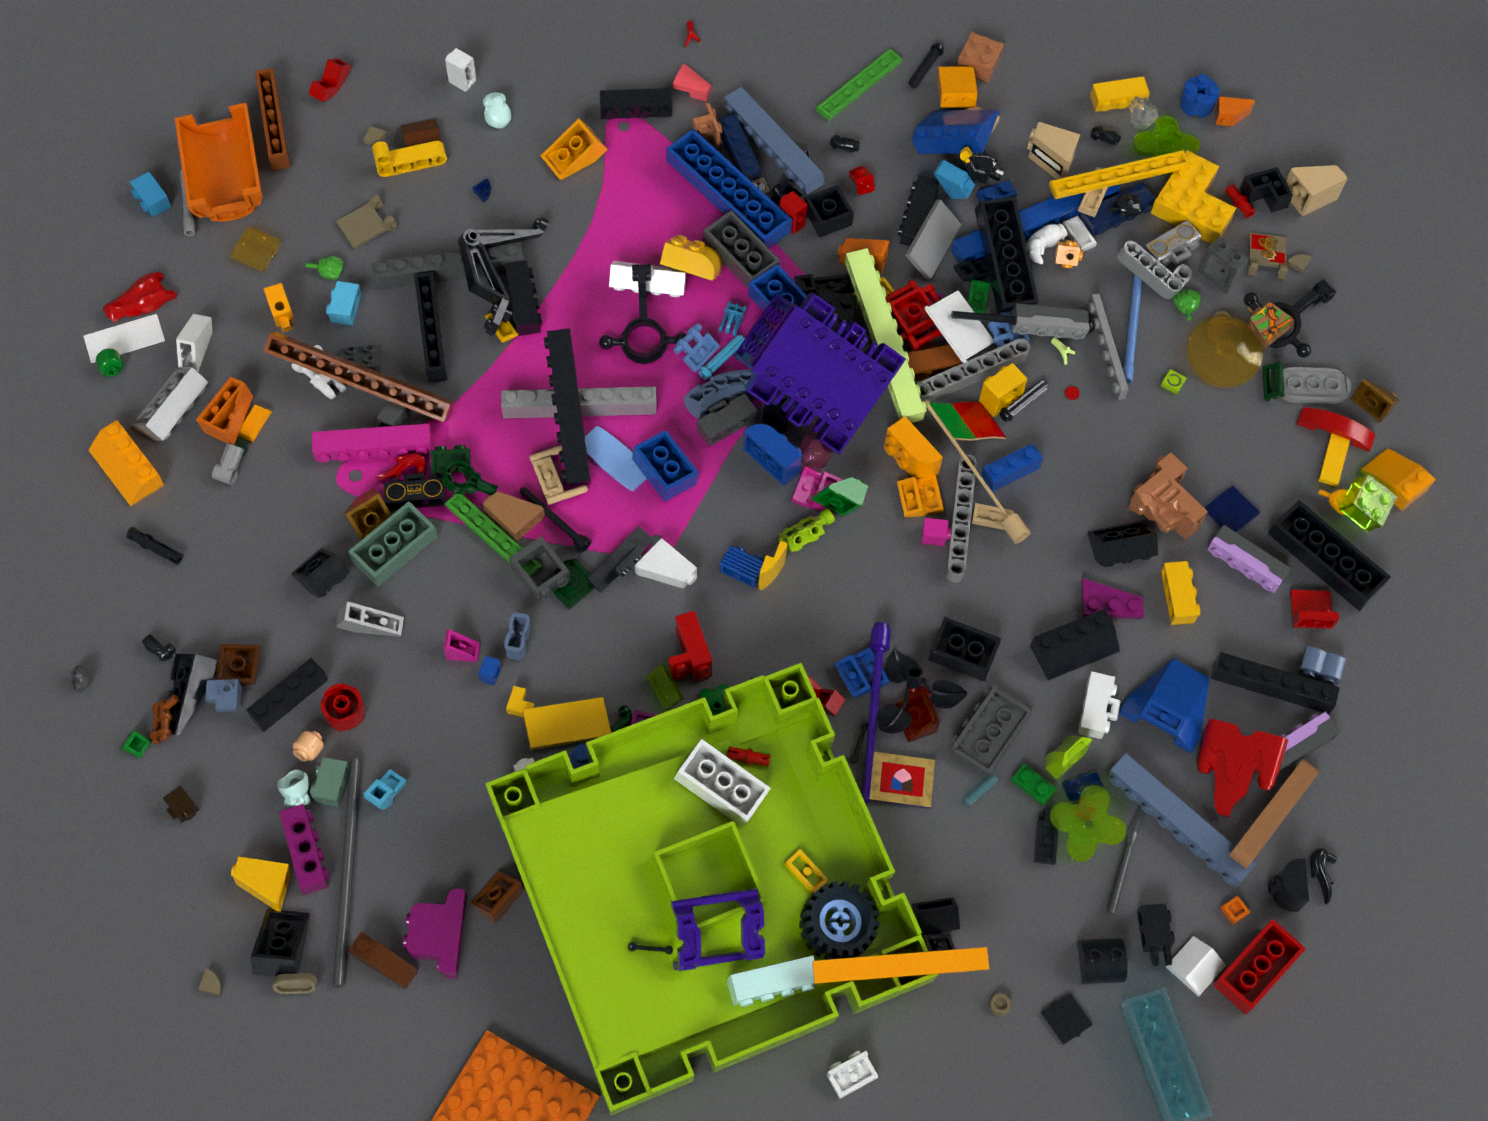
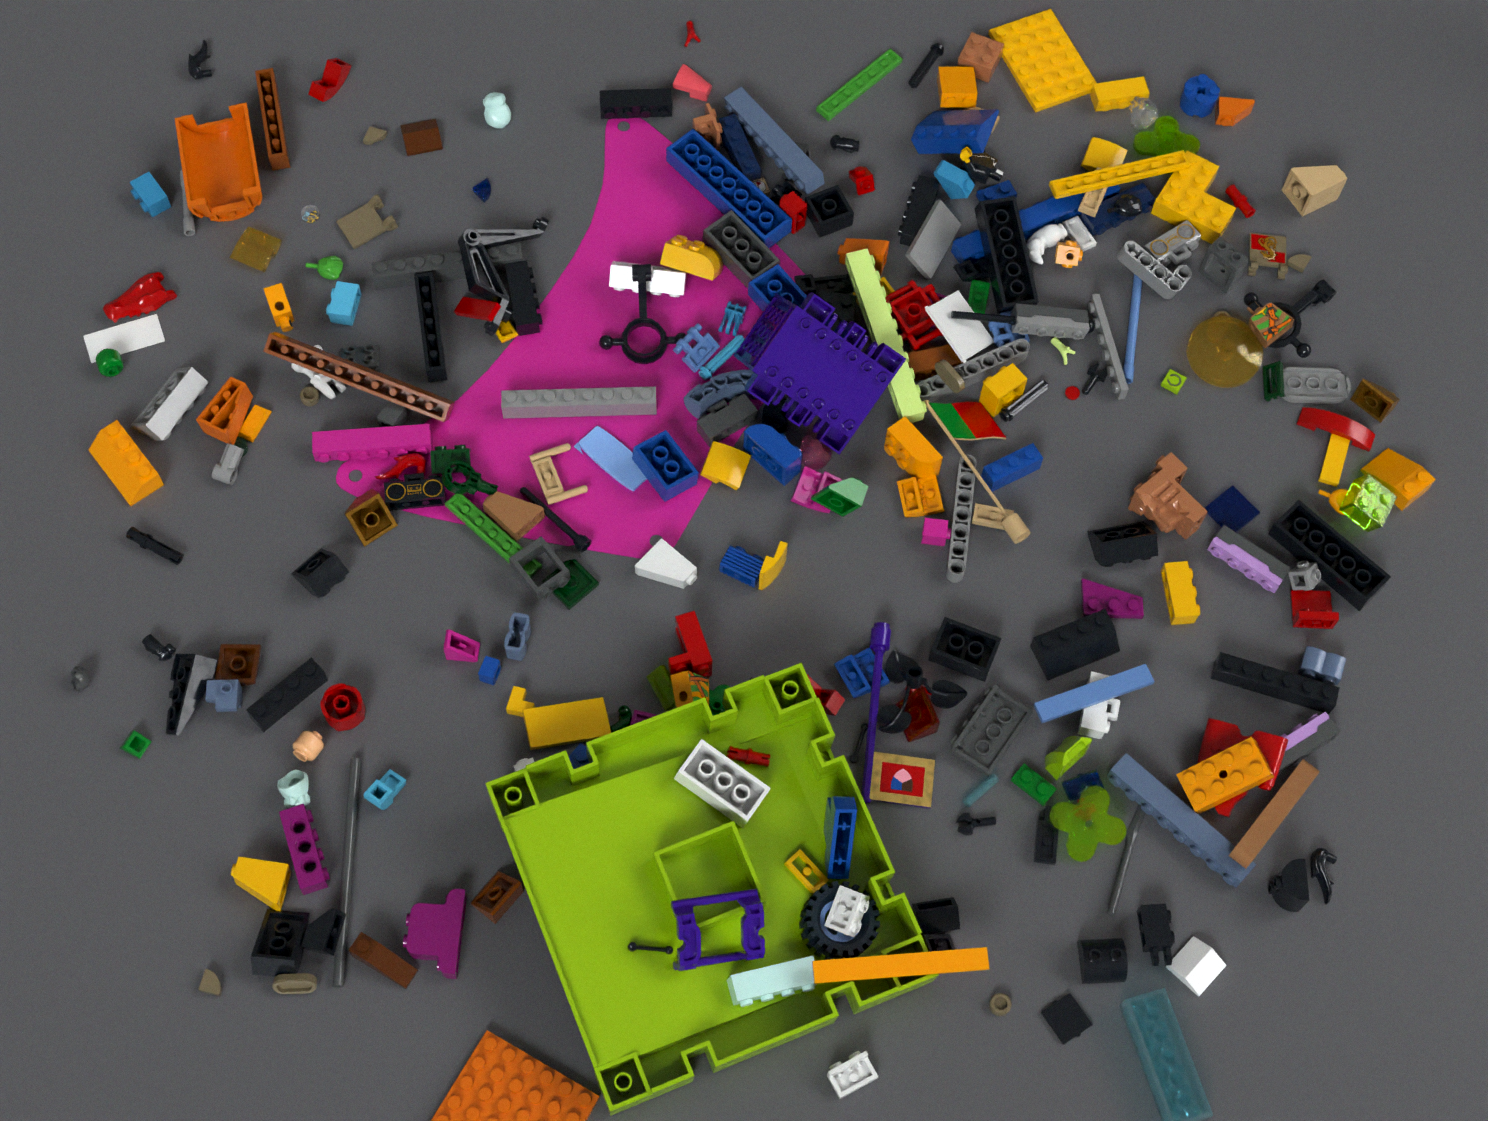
dark orange piece [150,695,179,744] -> none
dark brown brick [163,785,199,823] -> none
white slope [176,314,213,372] -> none
sand green brick [310,757,350,807] -> none
light grey slope [336,601,404,637] -> none
sand green brick [348,501,438,587] -> none
yellow beam [372,141,447,177] -> none
white brick [445,48,476,92] -> none
light orange slope [540,118,608,180] -> none
black brick [544,328,591,487] -> none
black bracket [587,527,652,593] -> none
lime brick [778,508,835,552] -> none
tan slope [1027,122,1080,179] -> none
black arm [1090,125,1121,146] -> none
blue wedge [1118,658,1210,753] -> none
bright green piece [1172,289,1201,321] -> none
red brick [1213,919,1306,1015] -> none
orange tile [1220,895,1251,925] -> none
black brick [1240,167,1293,213] -> none
none -> black piece [188,40,212,79]
none -> dark tan tile [300,386,320,406]
none -> clear tile [301,205,320,224]
none -> black slope [301,908,346,956]
none -> red tile [453,297,501,322]
none -> light orange torso [671,671,709,708]
none -> yellow slope [700,441,751,490]
none -> brick [824,796,857,879]
none -> white bracket [824,885,870,937]
none -> dark tan tile [935,359,965,393]
none -> black bar [956,813,996,836]
none -> yellow plate [988,9,1097,112]
none -> medium blue tile [1033,664,1155,723]
none -> yellow slope [1081,137,1128,172]
none -> black bar [1082,364,1107,395]
none -> light orange brick [1176,737,1274,814]
none -> light grey brick [1288,561,1321,591]

